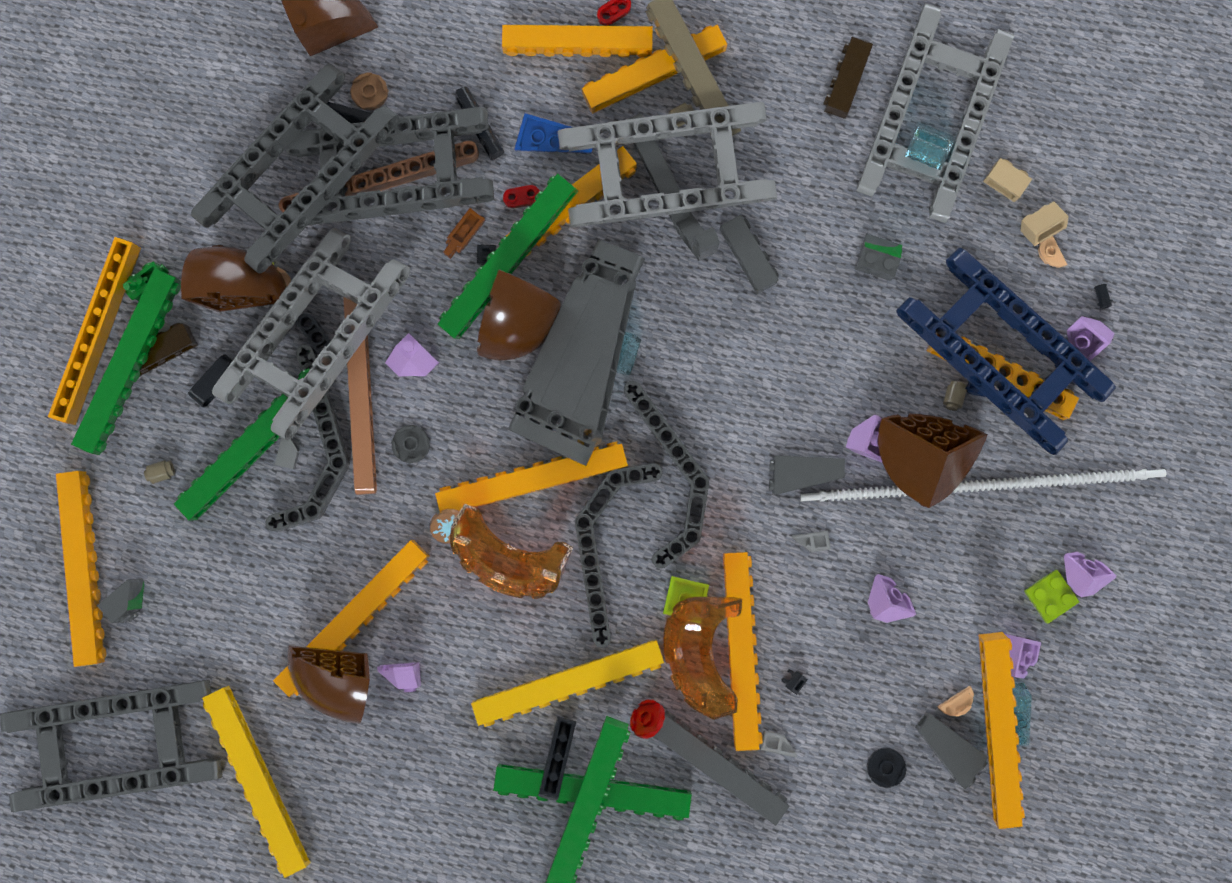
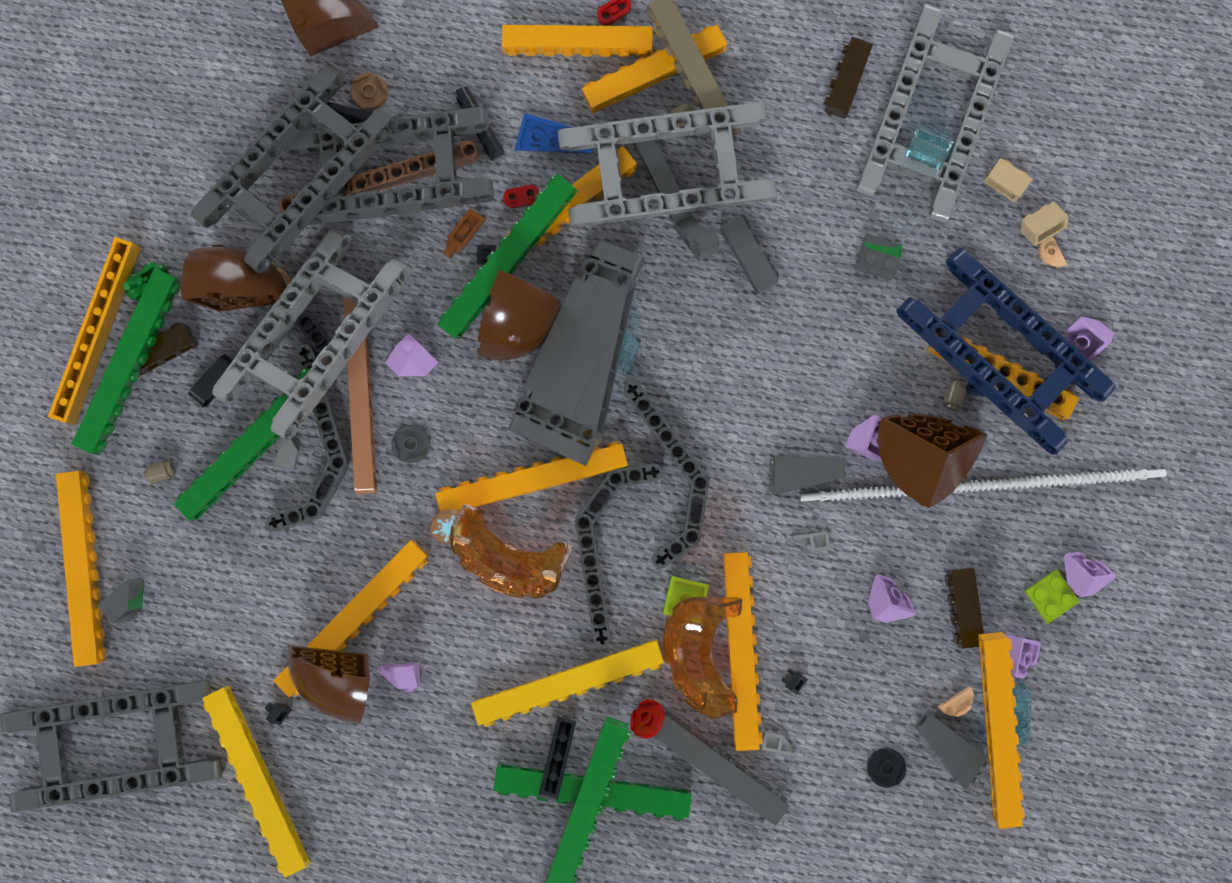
black pin [1094,284,1113,309] -> none
none -> black tile [265,702,292,725]
none -> dark brown brick [945,567,984,649]

